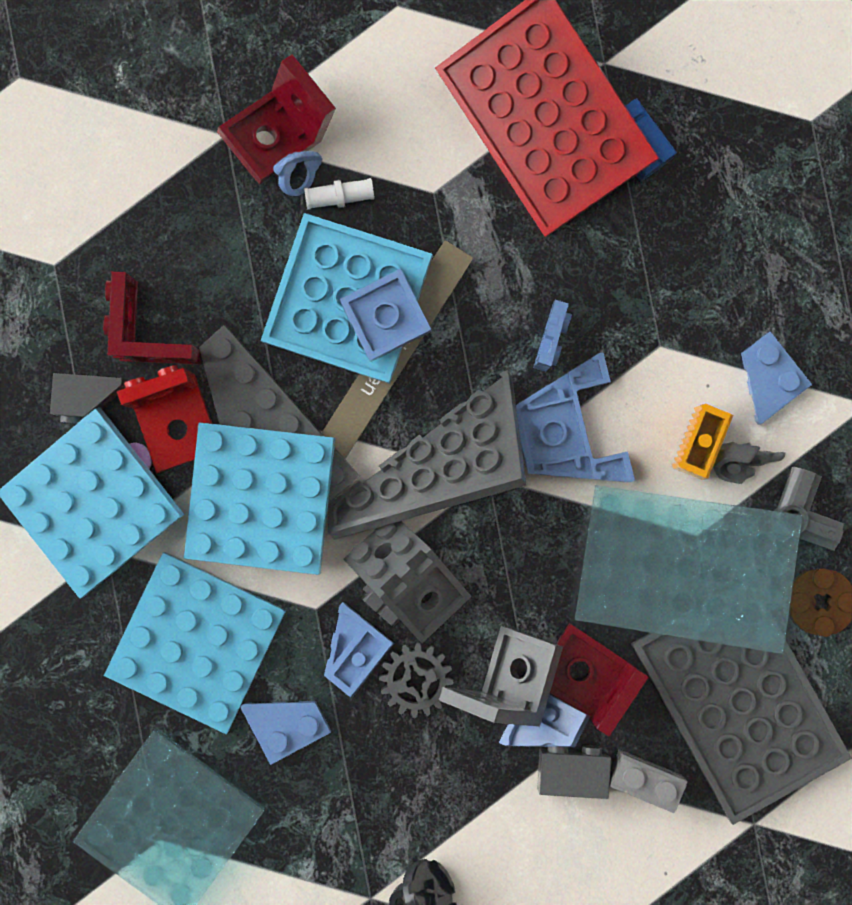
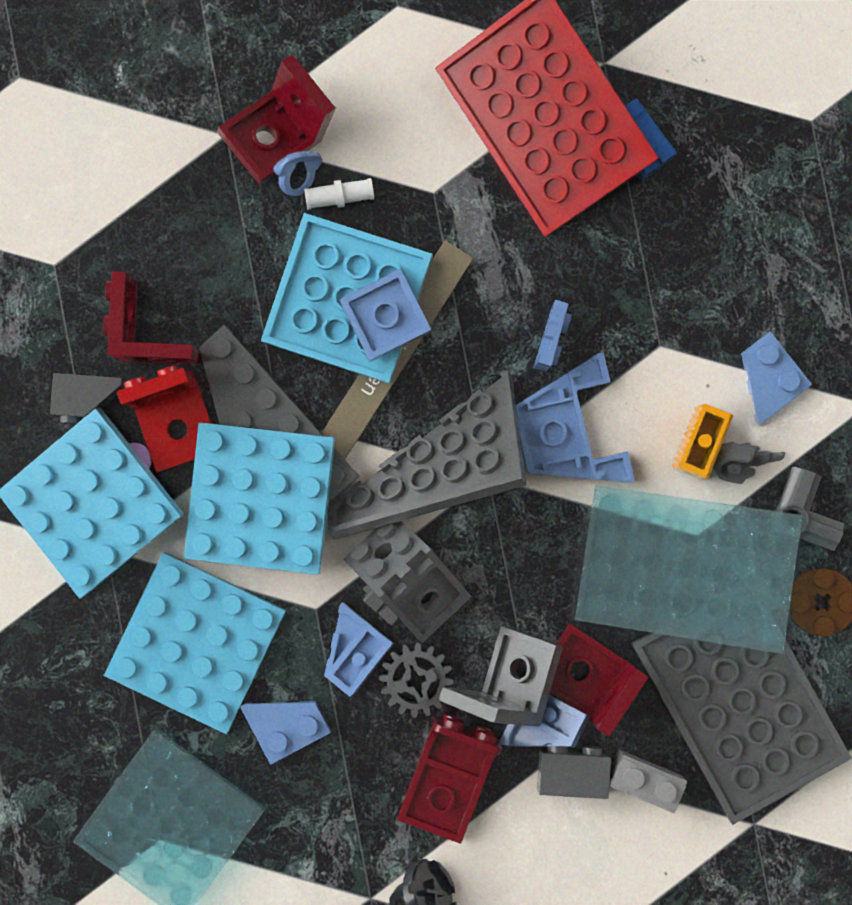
none -> dark red bracket [397,713,502,844]

